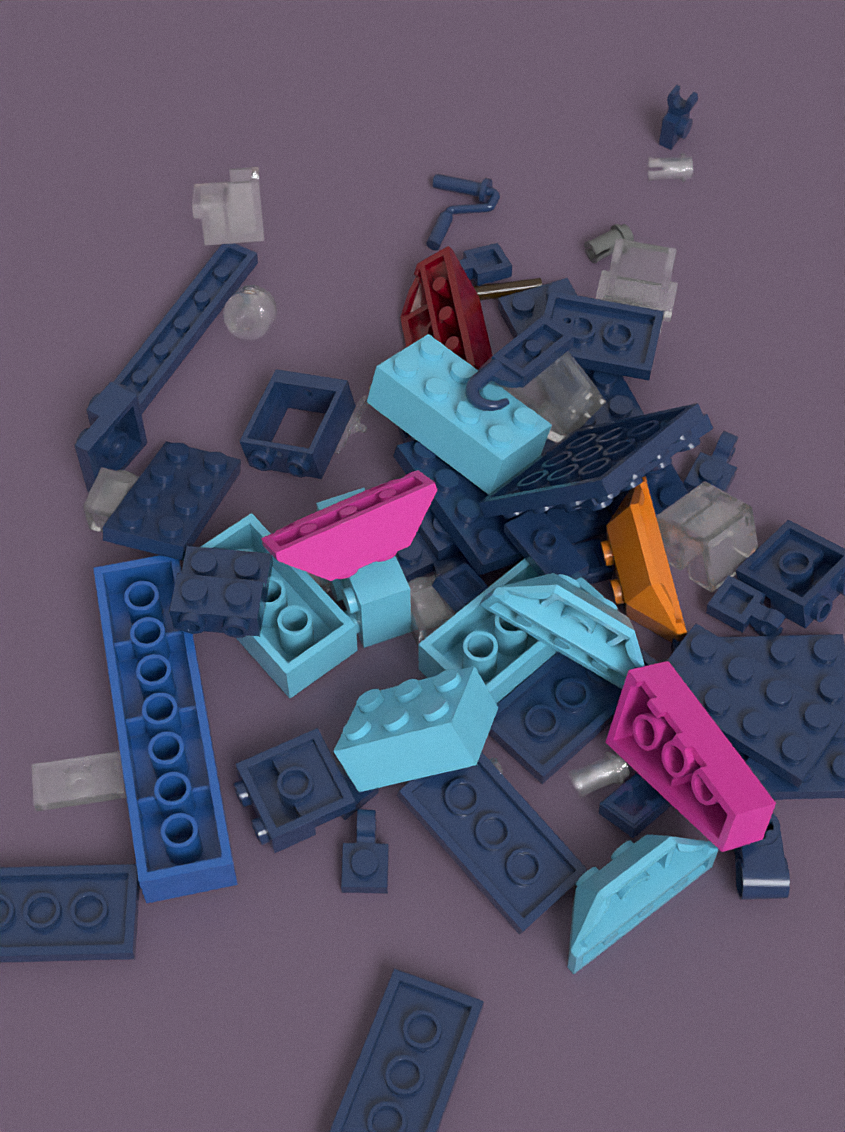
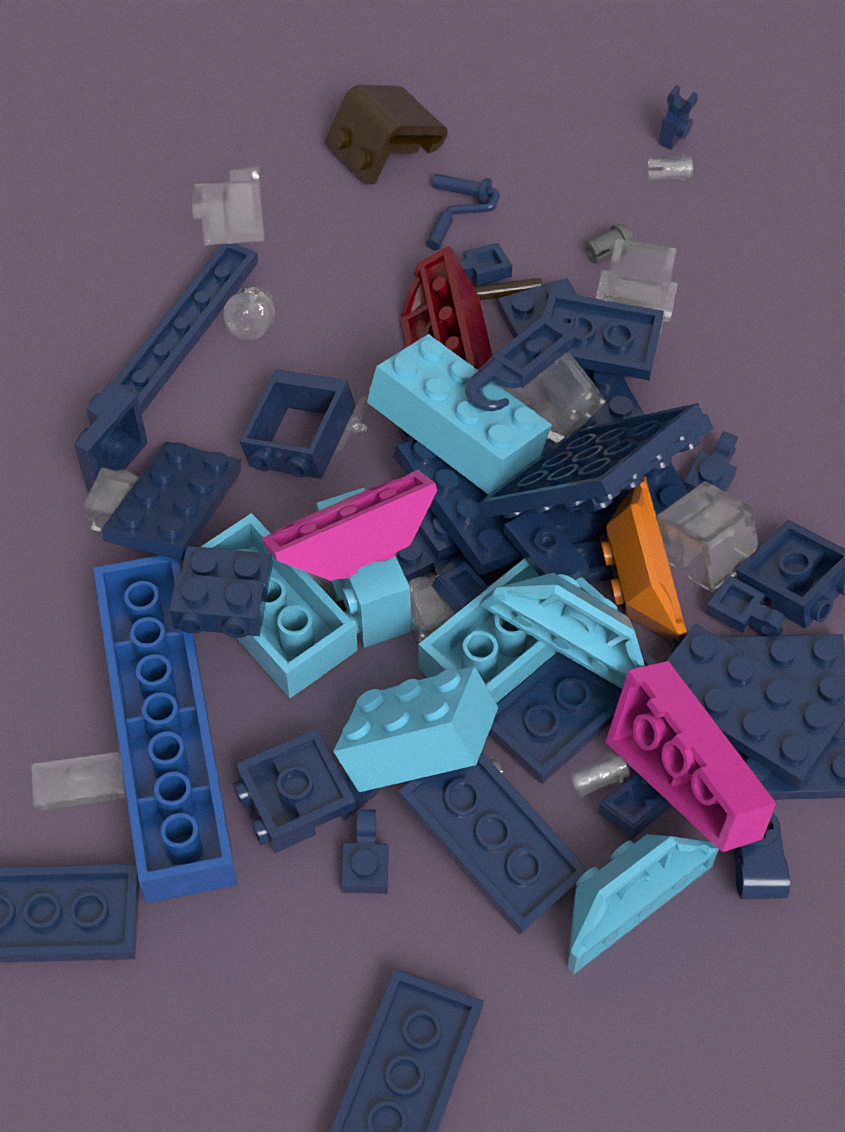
none -> dark brown piece [324,85,448,184]

